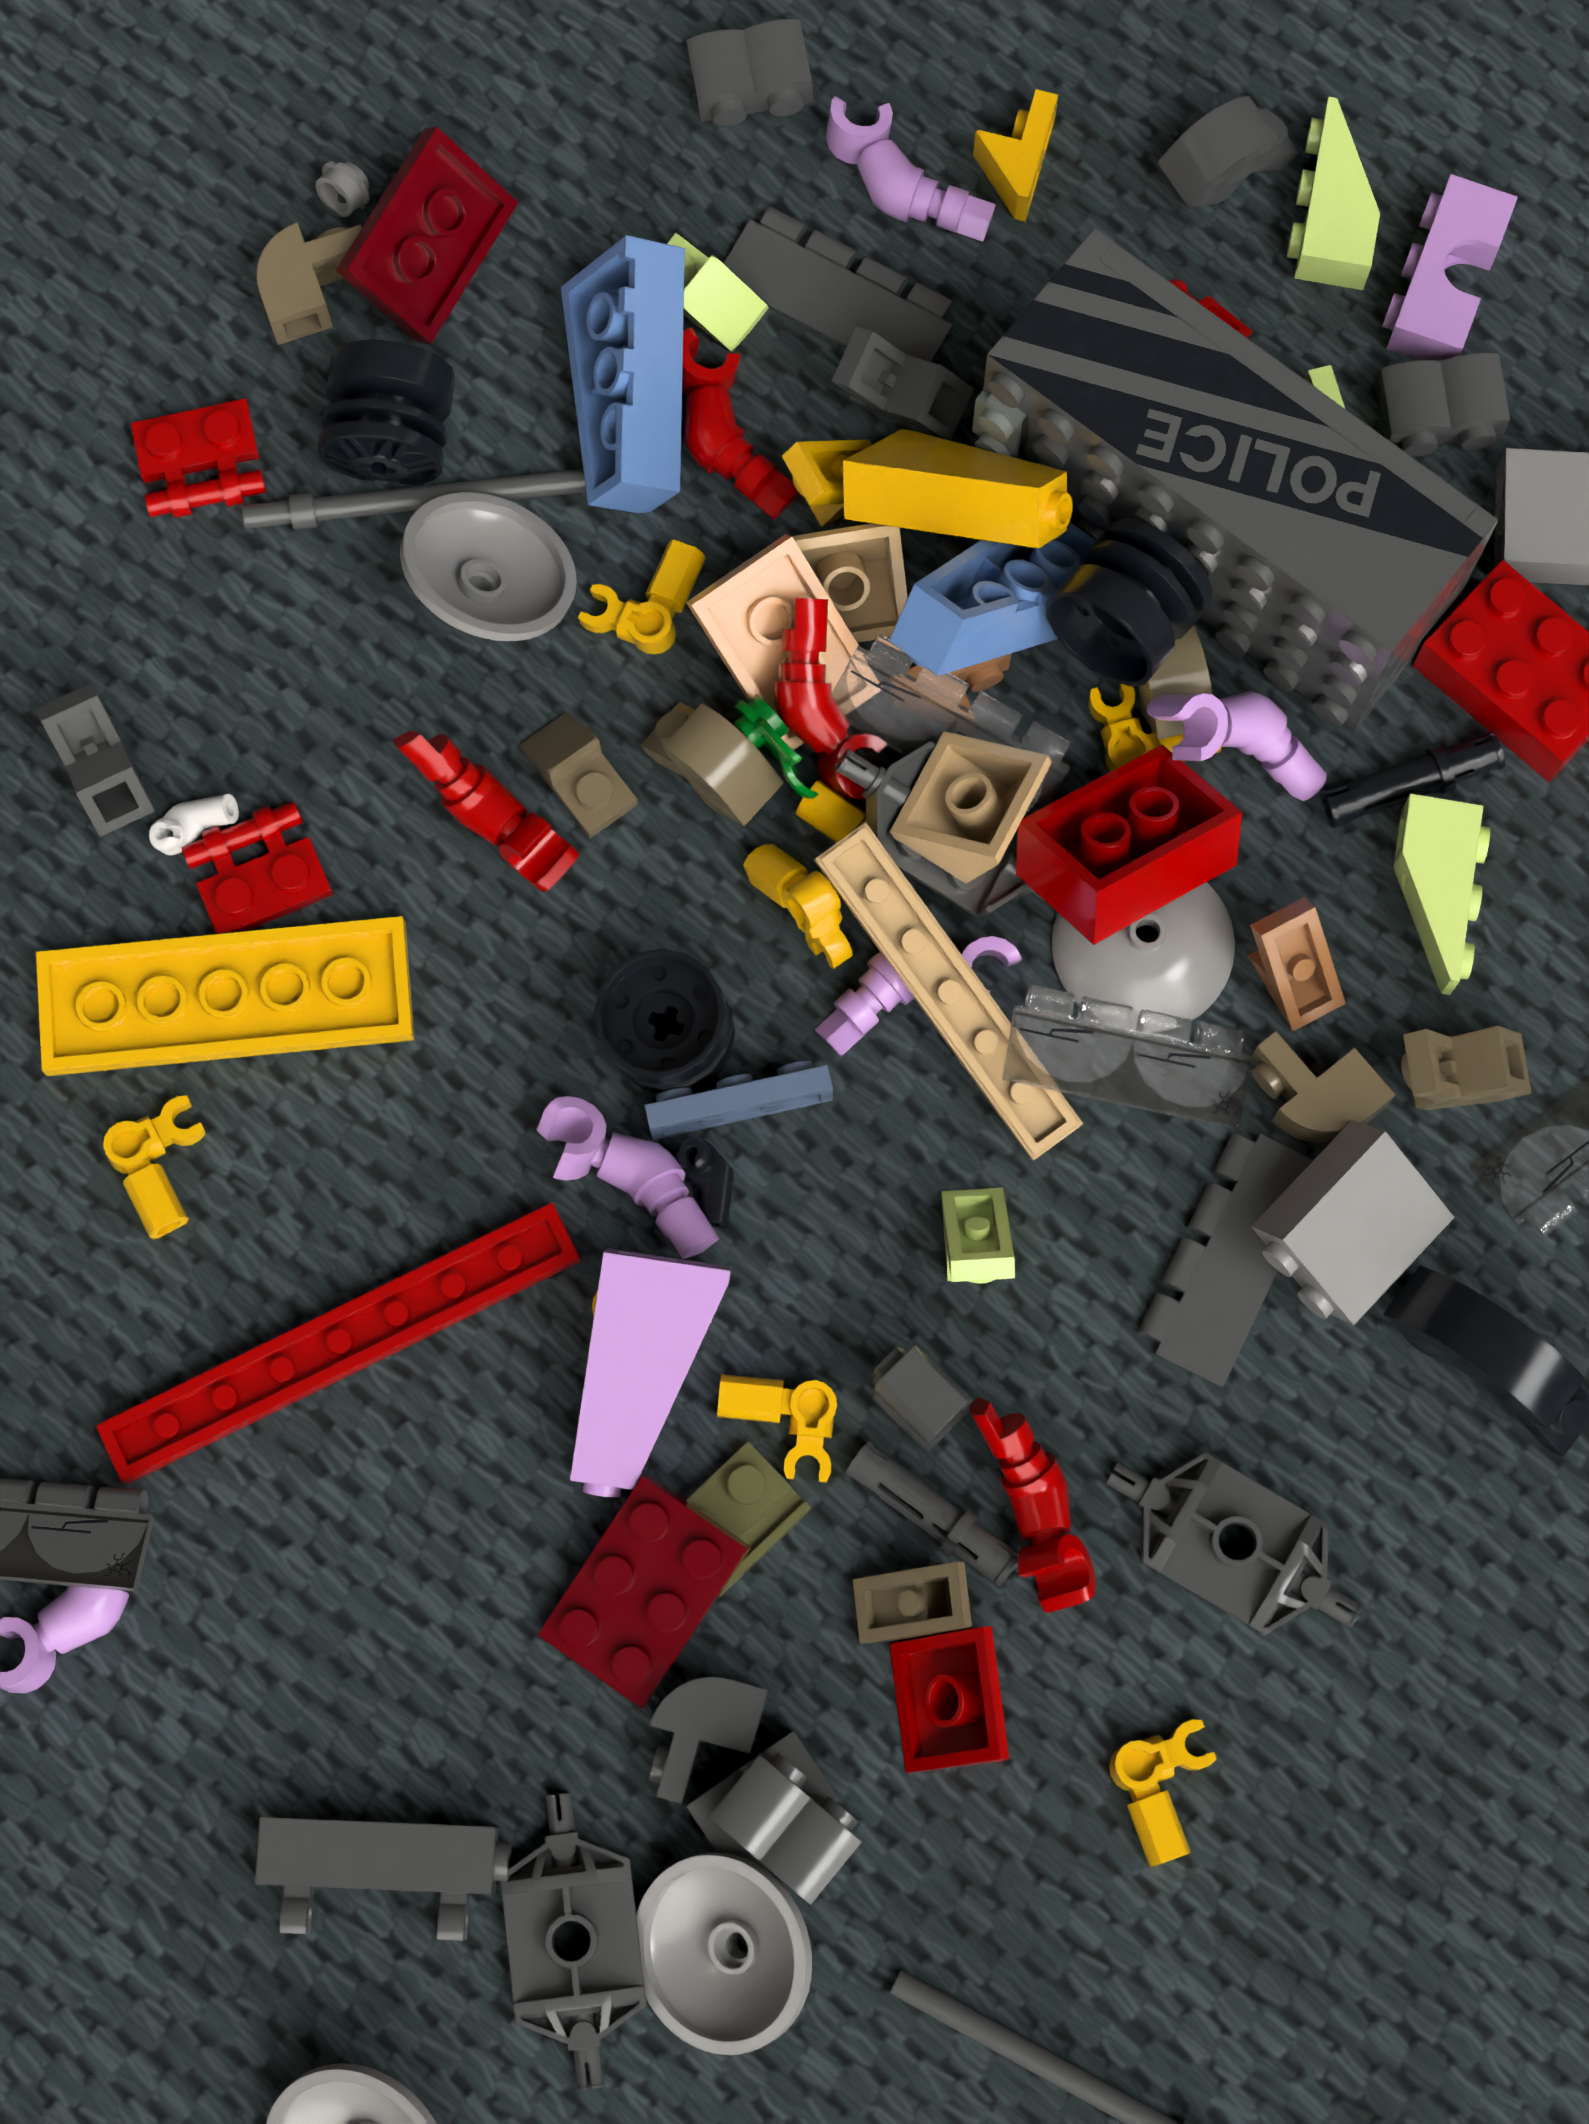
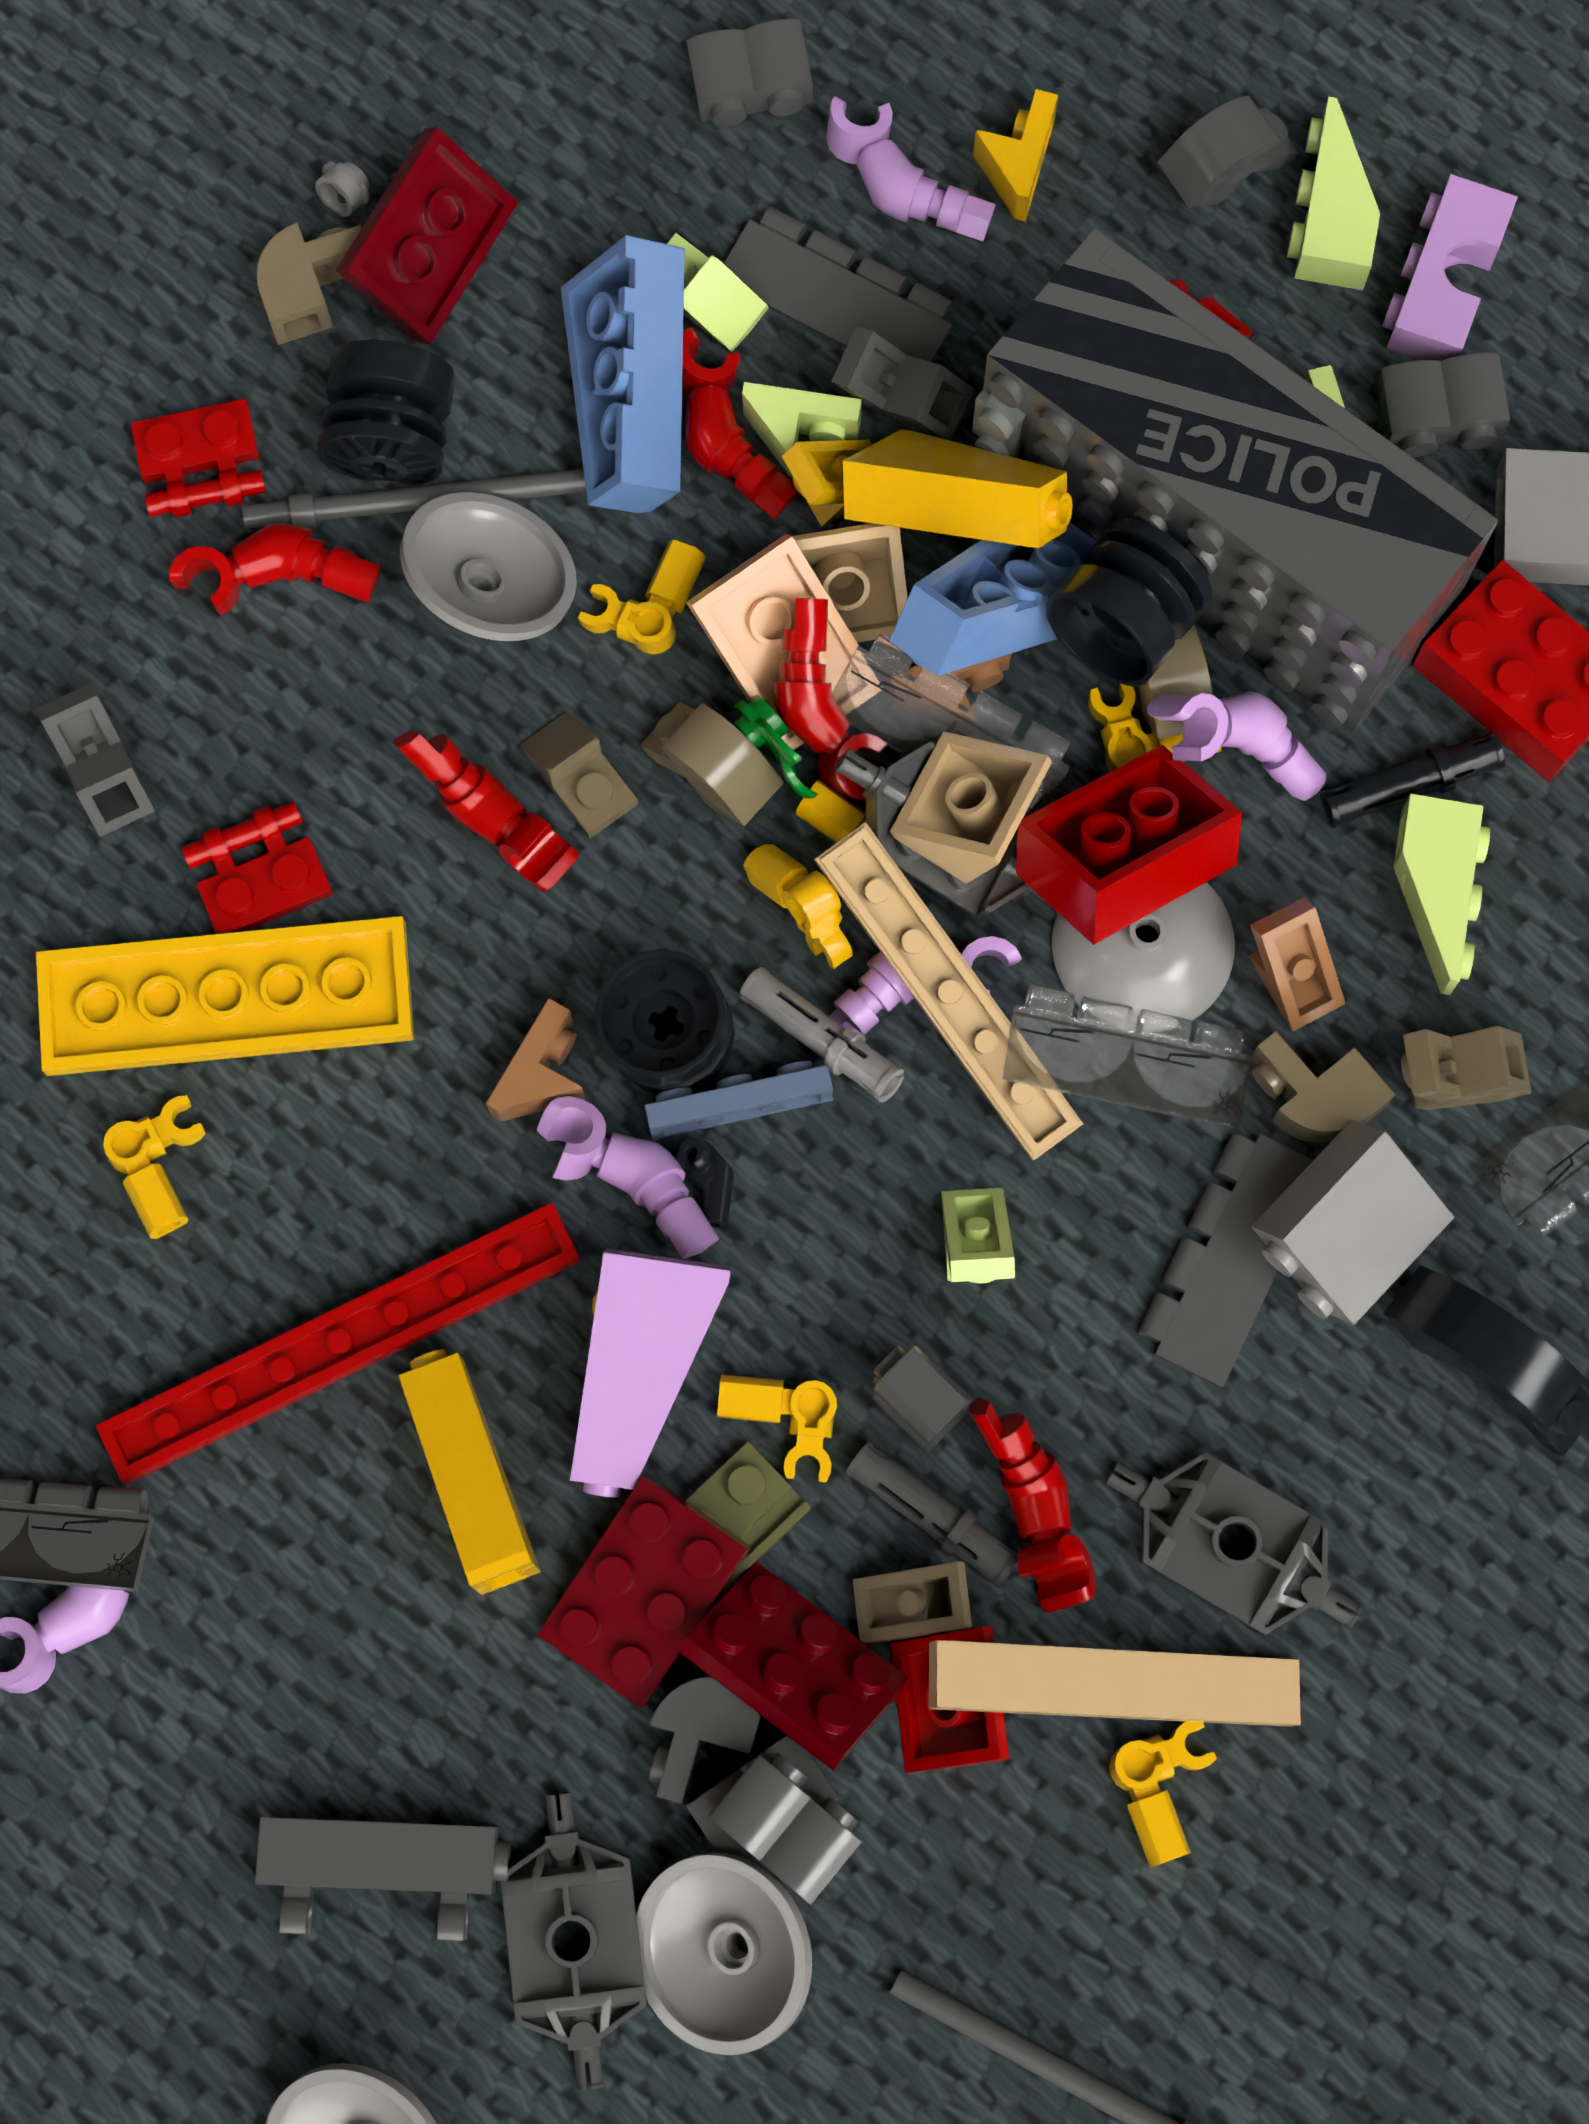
white arm [149,794,239,855] -> none
none -> red piece [169,523,380,616]
none -> yellow slope [398,1349,541,1595]
none -> medium nougat slope [486,999,585,1122]
none -> dark red plate [679,1562,909,1771]
none -> light grey pin [740,967,905,1103]
none -> yellowish green slope [742,382,862,477]
none -> tan tile [929,1640,1301,1726]

